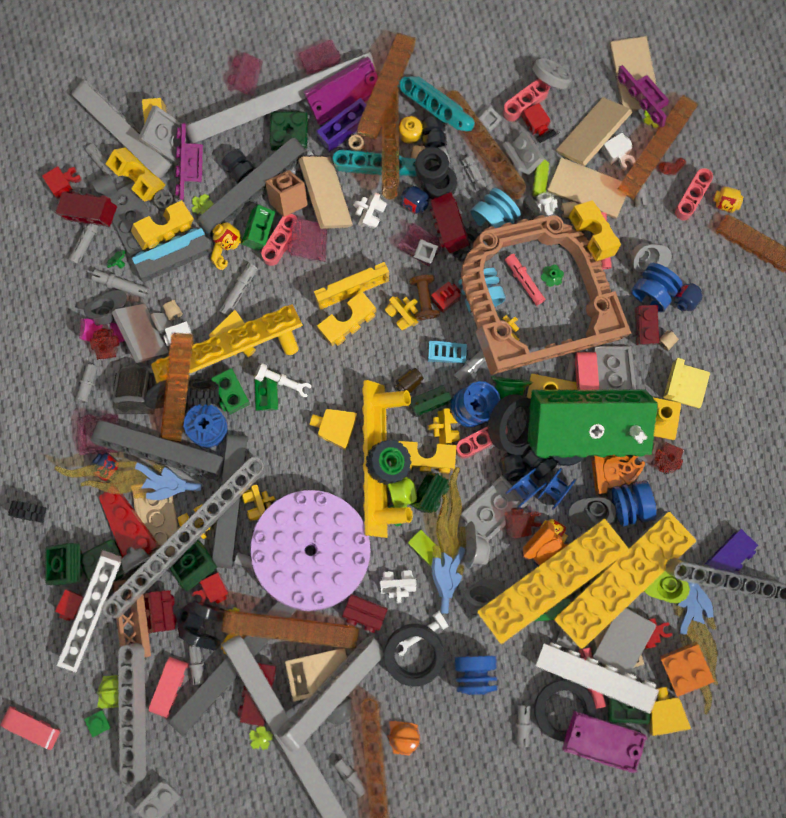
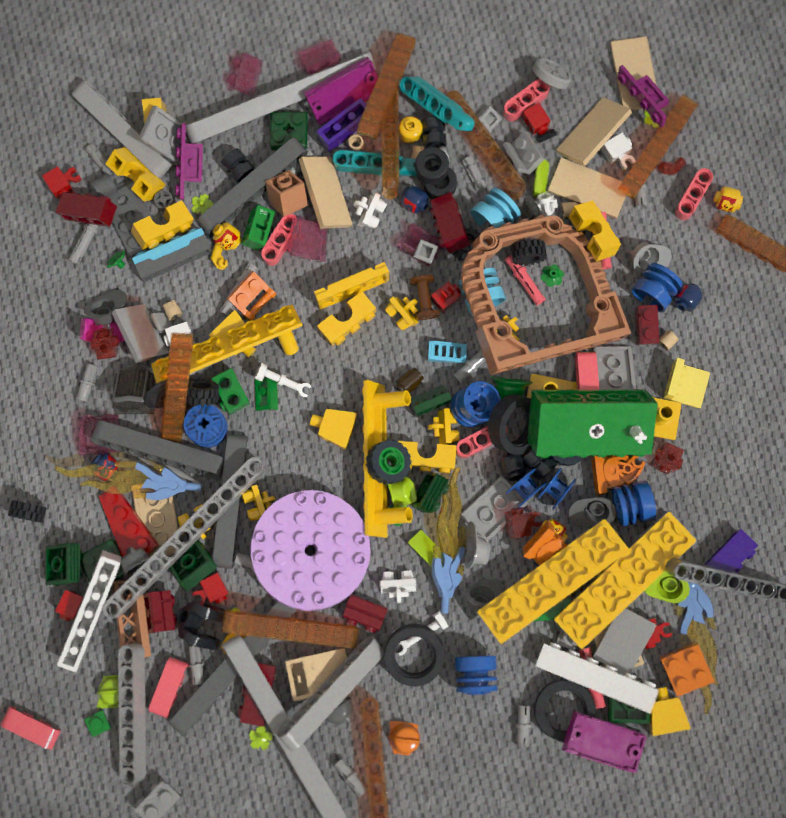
light grey pin [91,269,149,299] -> none
none -> orange plate [226,271,277,321]
none -> black tyre [511,239,547,266]

